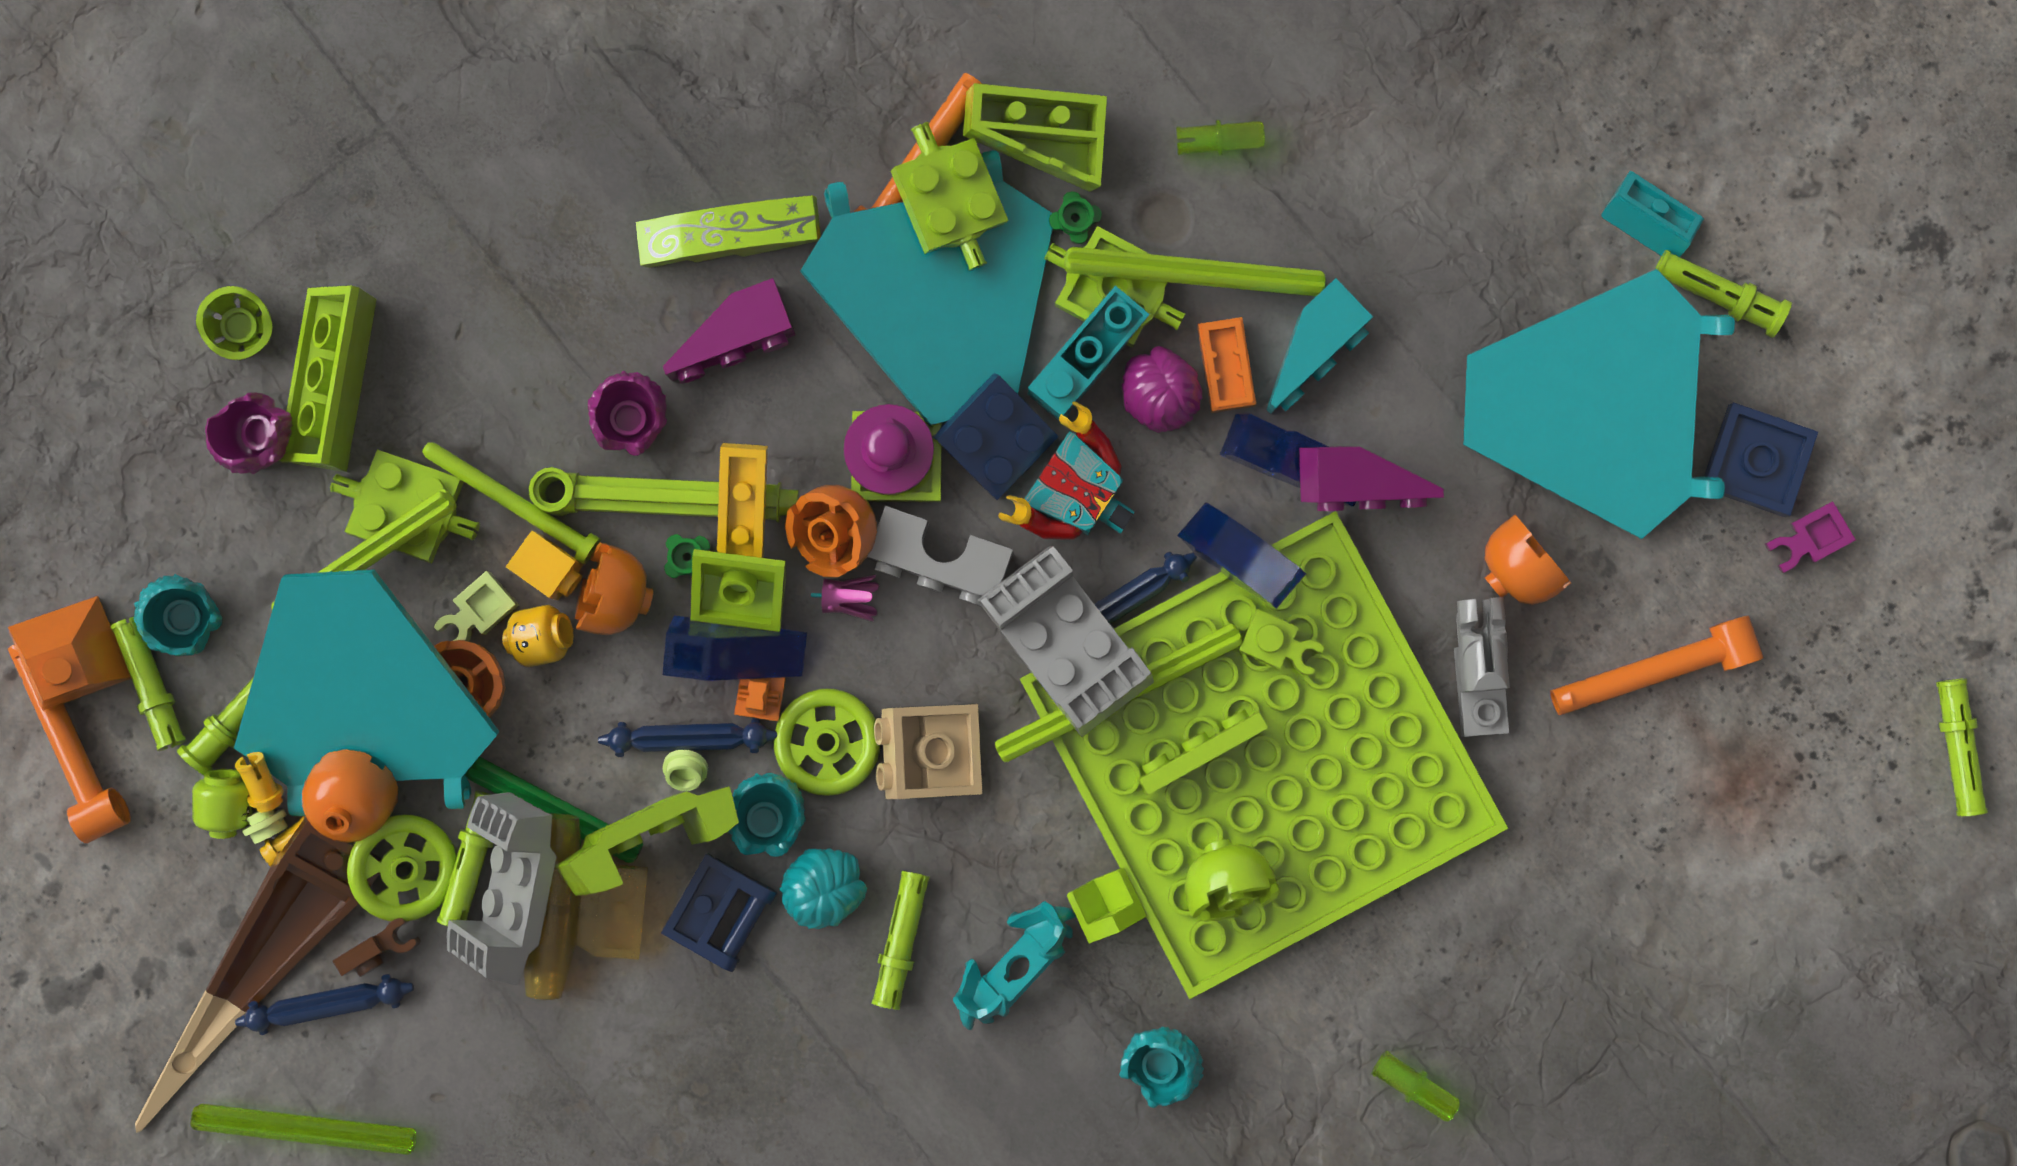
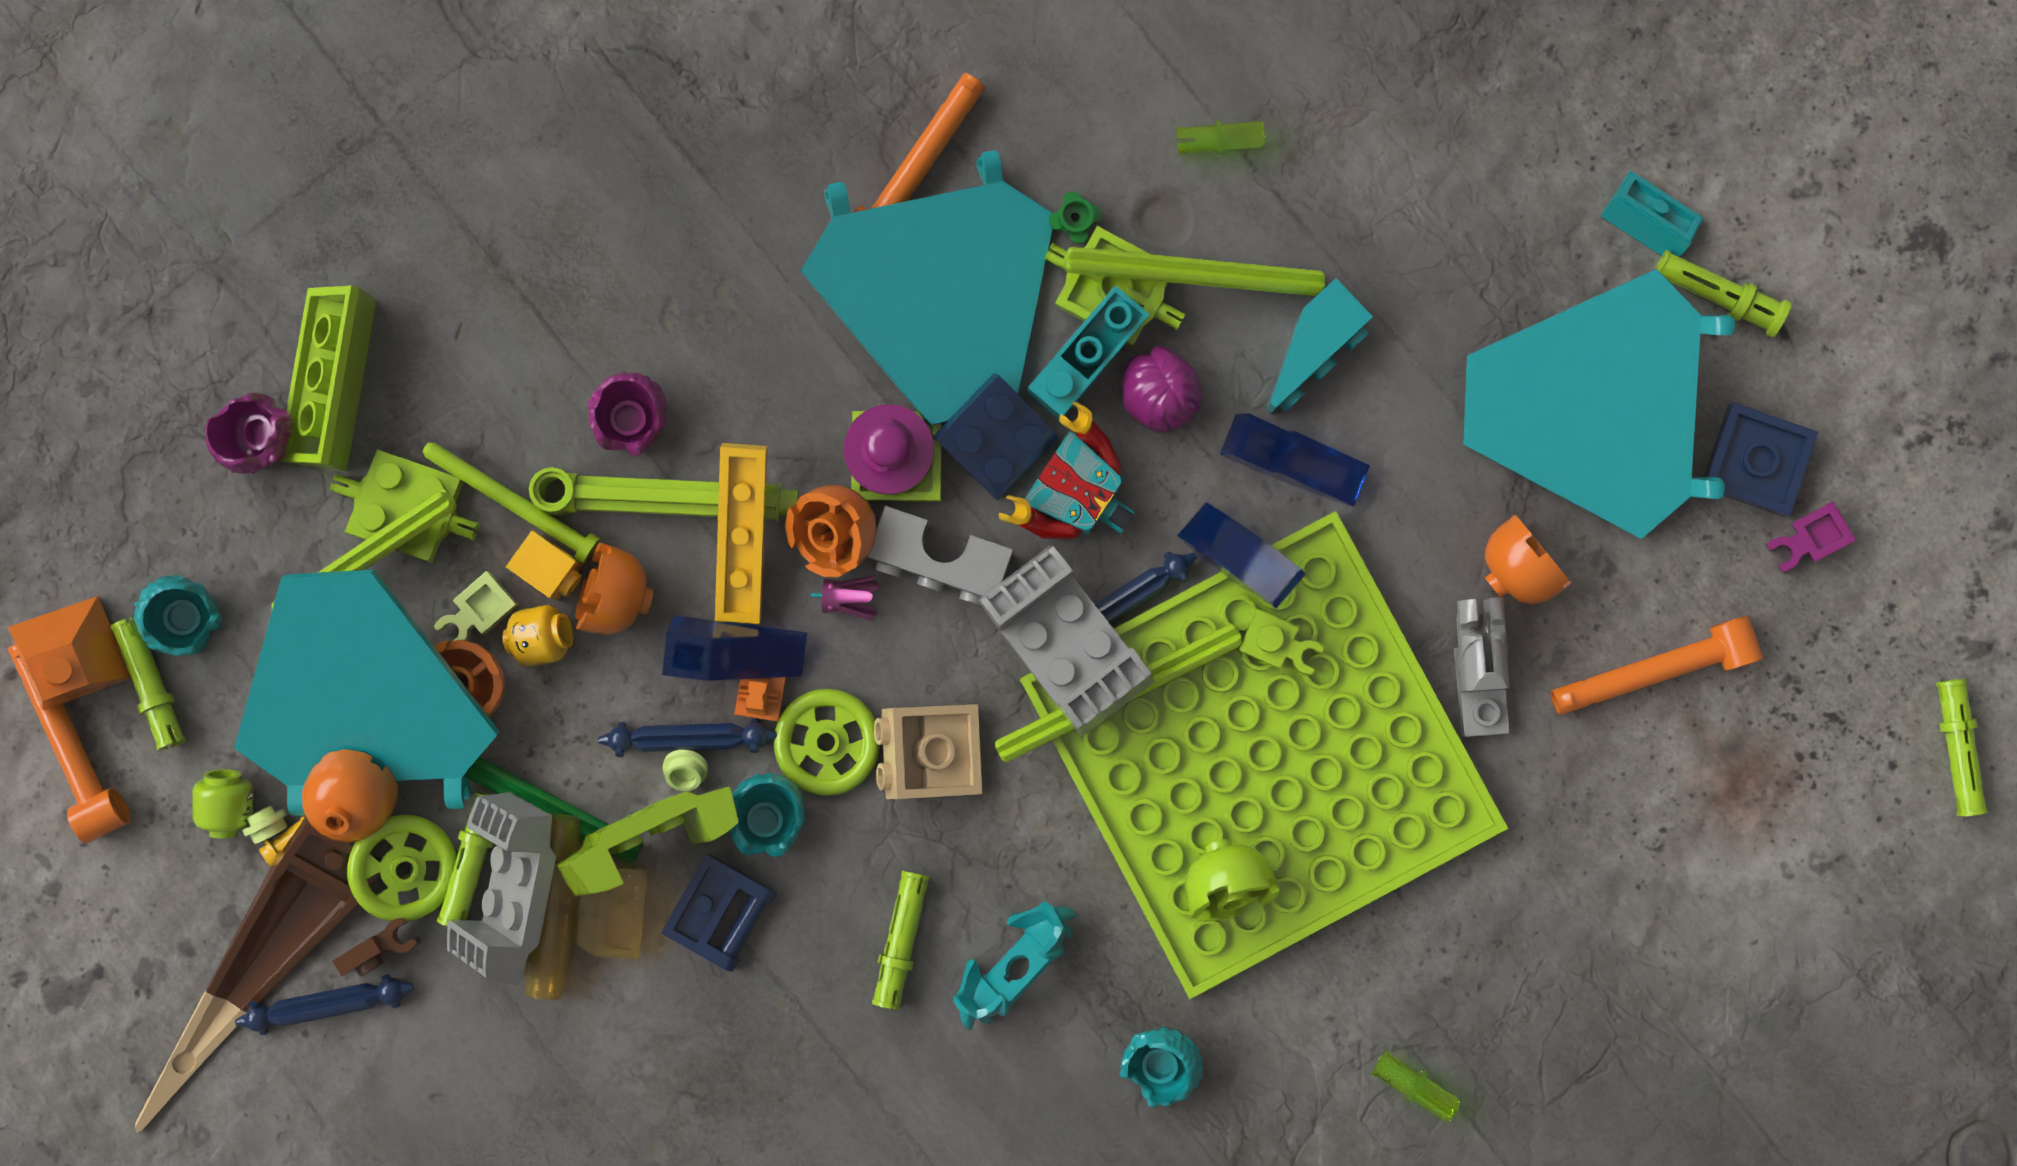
lime pin [177,677,254,775] -> none
clear neon green axle [190,1104,417,1155] -> none
lime helmet [196,286,273,360] -> none
yellow pin [235,752,284,813] -> none
lime slope [636,195,821,268] -> none
magenta slope [662,278,796,384] -> none
green plate [664,534,710,578] -> none
lime slope [690,549,786,632] -> none
teal hair [780,848,867,929] -> none
lime plate [890,122,1009,271] -> none
lime wedge [963,83,1107,192] -> none
lime panel [1067,868,1147,944] -> none
lime plate [1137,709,1268,795] -> none
orange plate [1197,317,1256,413] -> none
magenta slope [1299,446,1444,511] -> none

